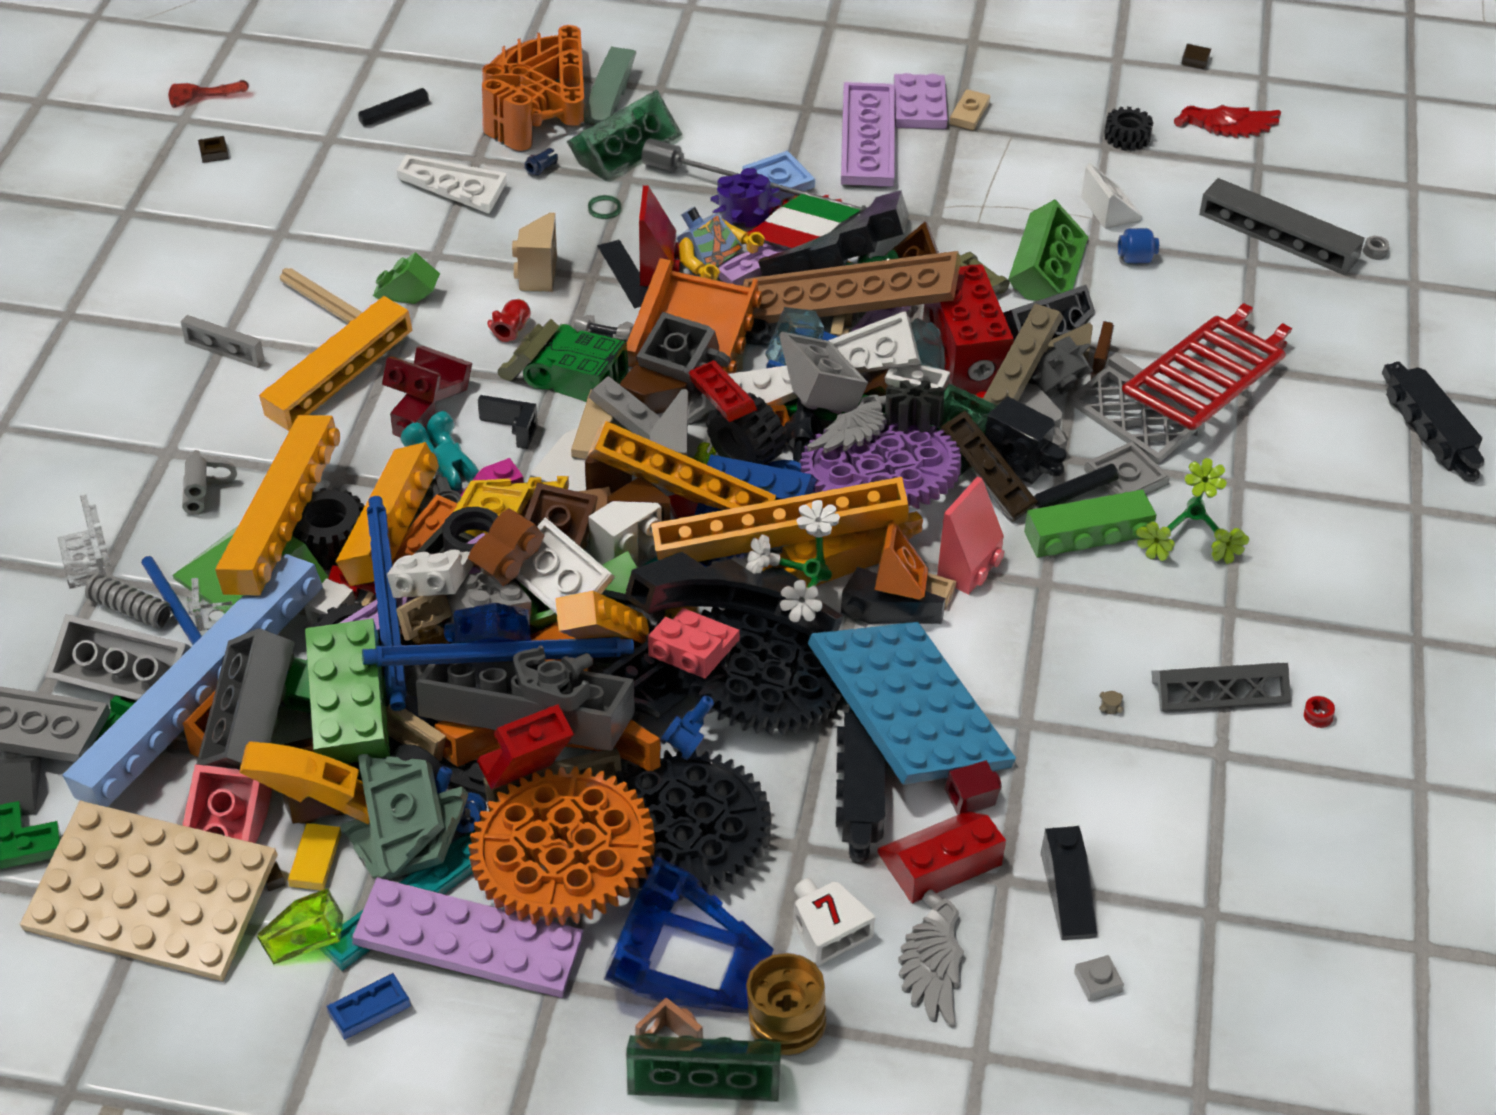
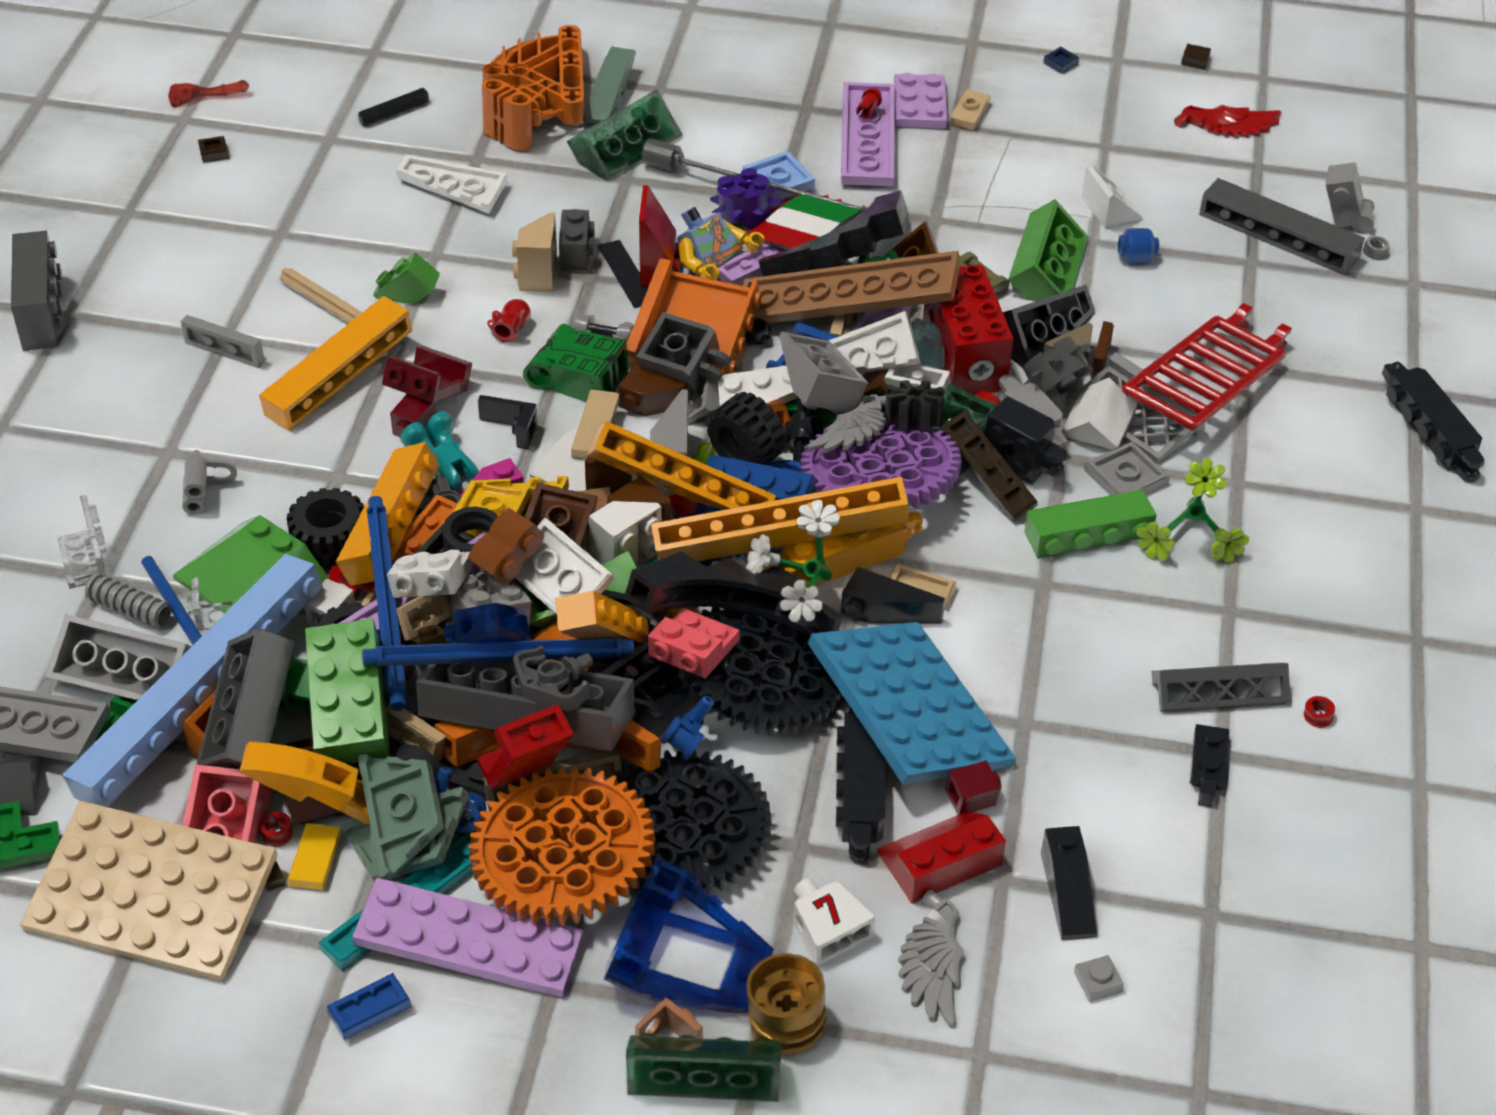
light orange brick [215,415,340,596] -> none
clear neon green slope [257,888,344,965] -> none
olive plate [497,319,559,381] -> none
dark blue pin [524,148,558,176] -> none
clear green piece [588,195,621,219] -> none
light grey plate [589,376,661,440] -> none
red tile [688,360,757,422] -> none
clear light blue slope [765,307,825,365] -> none
orange slope [875,520,928,599] -> none
coral slope [937,476,1005,595] -> none
dark tan plate [981,304,1063,411] -> none
black axle [1034,463,1119,508] -> none
dark tan piece [1099,691,1124,714] -> none
black tyre [1104,106,1153,151] -> none
none -> dark grey brick [11,230,63,351]
none -> red bush [259,811,293,847]
none -> dark grey brick [559,209,595,271]
none -> red pin [856,88,882,119]
none -> dark blue tile [1043,46,1079,74]
none -> white slope [1062,378,1137,450]
none -> black hinge [1189,724,1229,807]
none -> light grey hinge [1326,162,1375,234]

